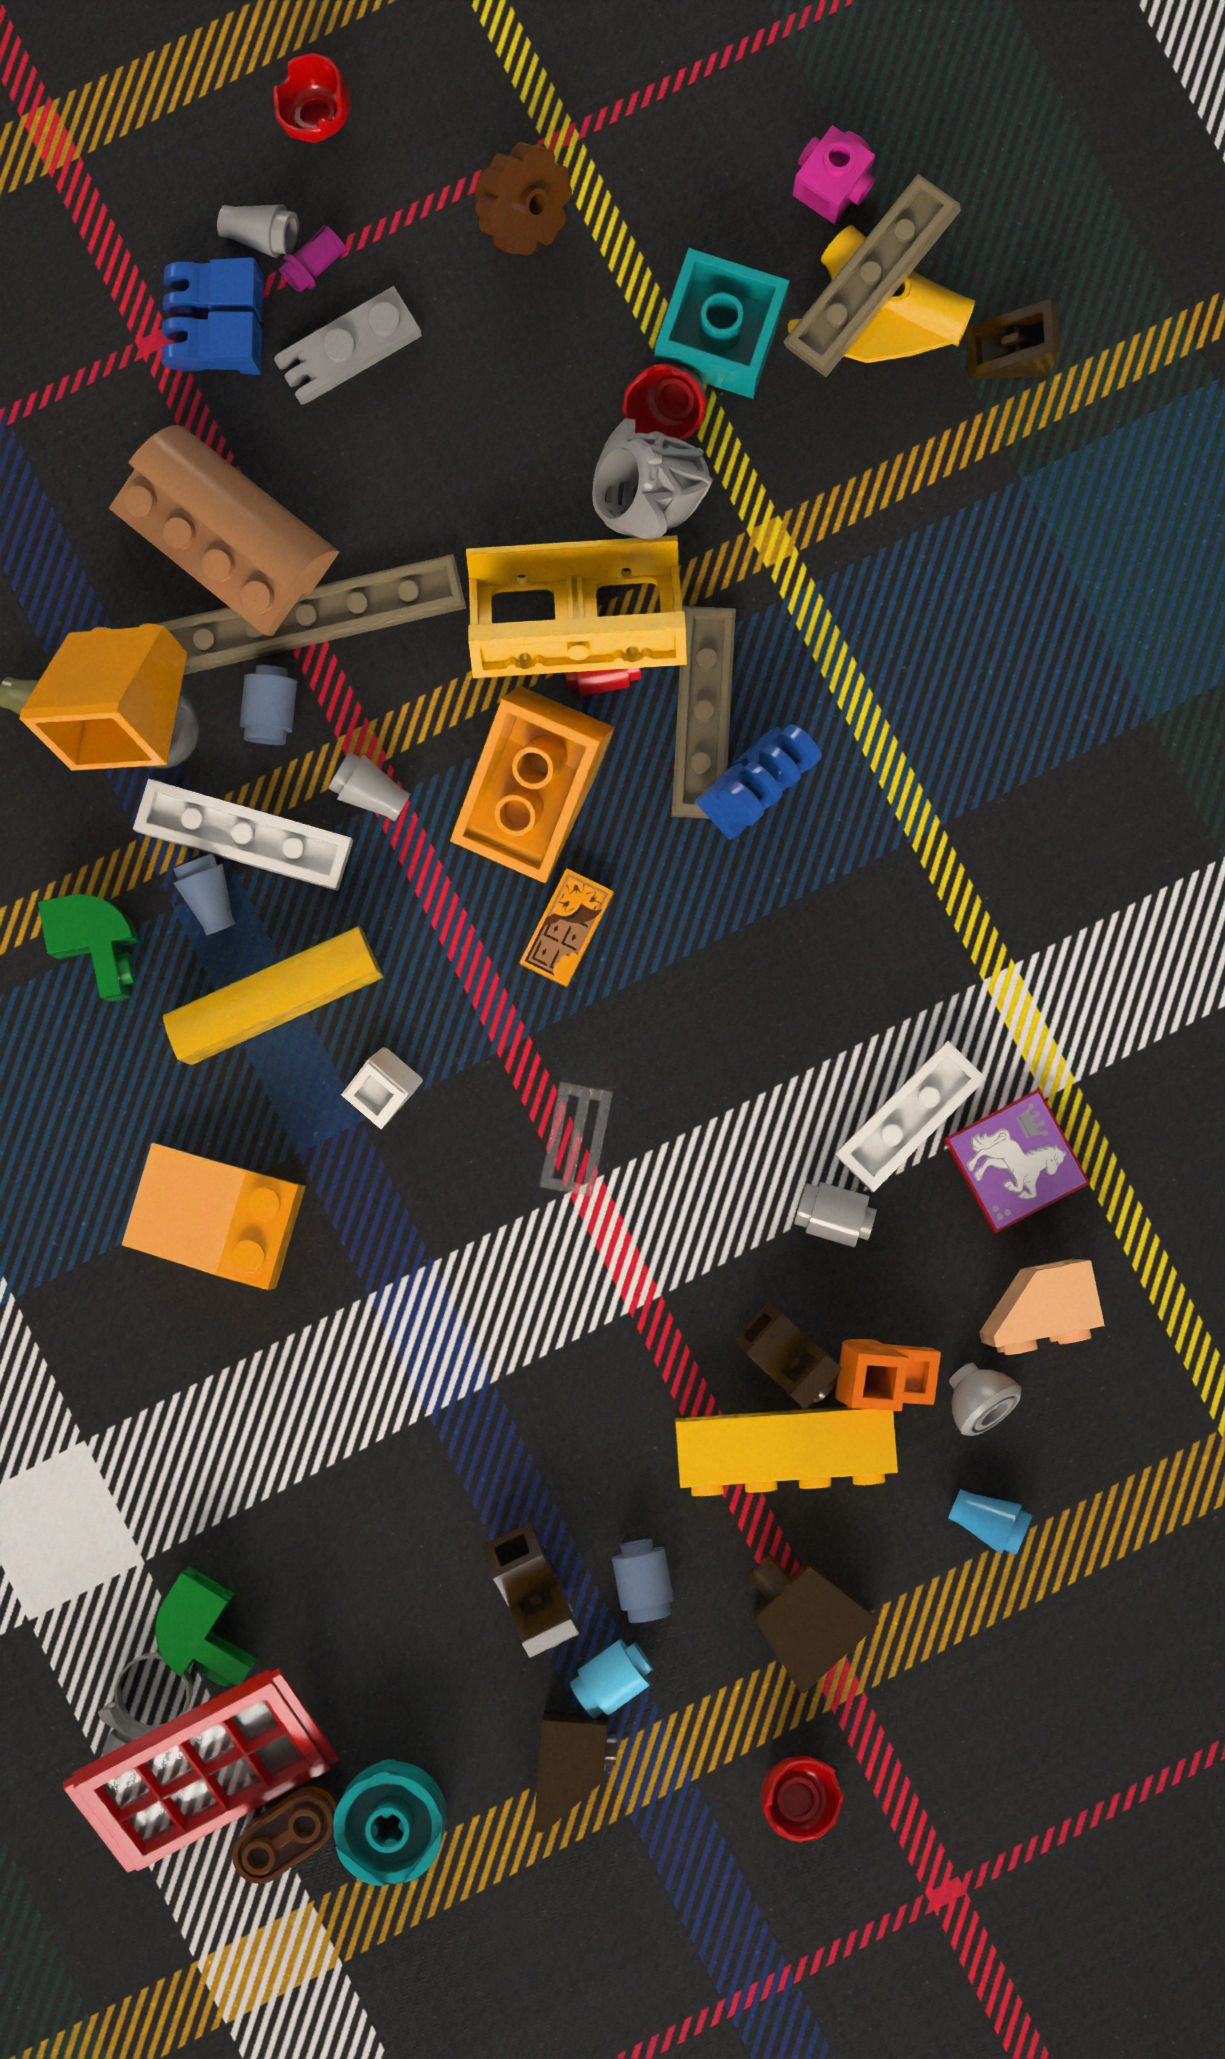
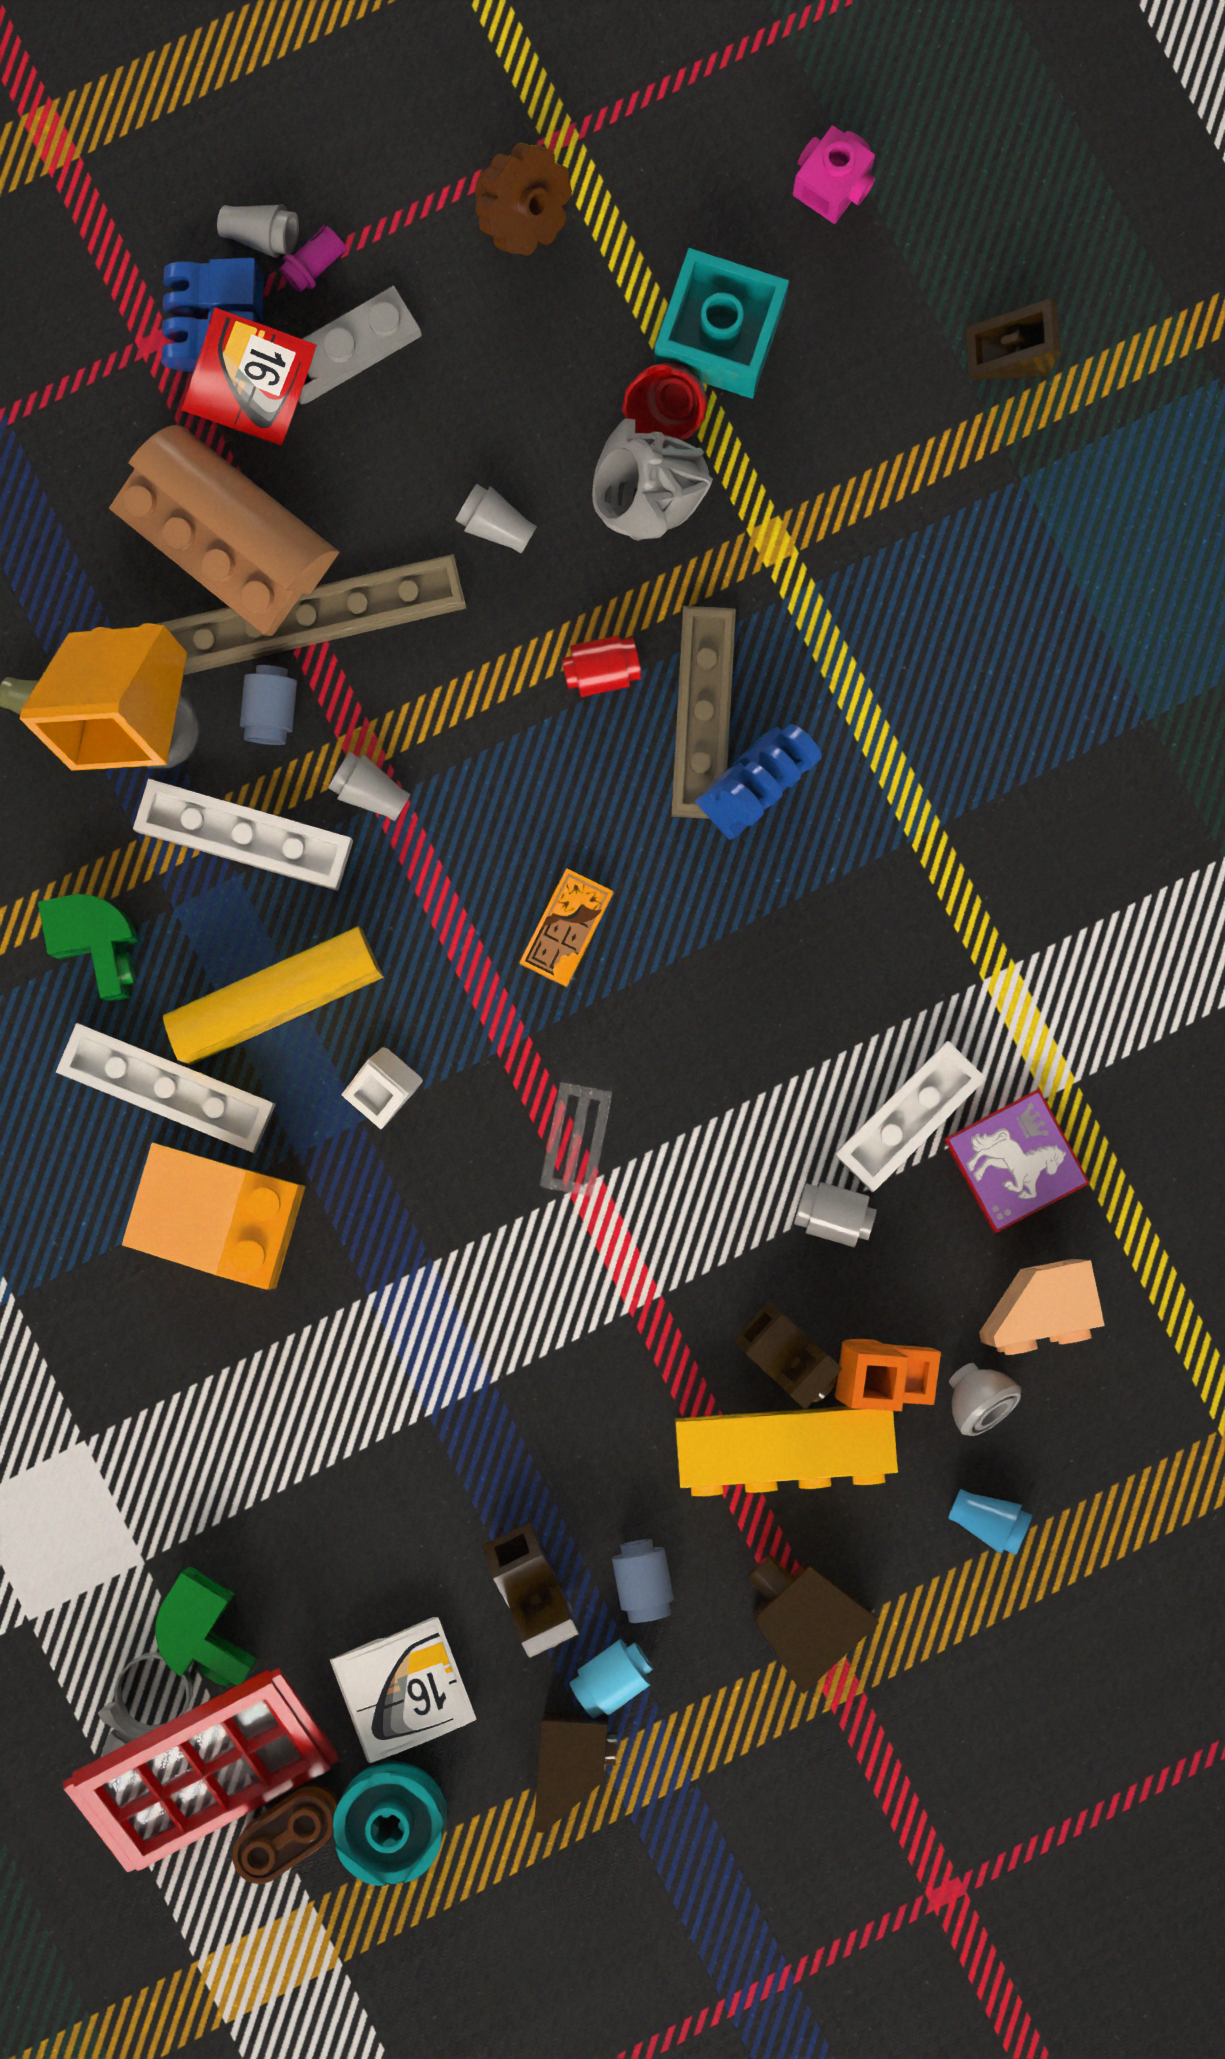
sand blue cone [173,853,236,936] -> none
red hair [273,53,351,143] -> none
light orange slope [450,686,615,883] -> none
yellow window [466,535,687,678] -> none
red hair [760,1755,844,1842] -> none
dark tan tile [784,174,961,377] -> none
yellow pin [788,225,975,363] -> none
none -> white plate [56,1023,276,1153]
none -> slope [181,307,317,446]
none -> slope [330,1617,477,1763]
none -> light grey cone [455,484,537,553]

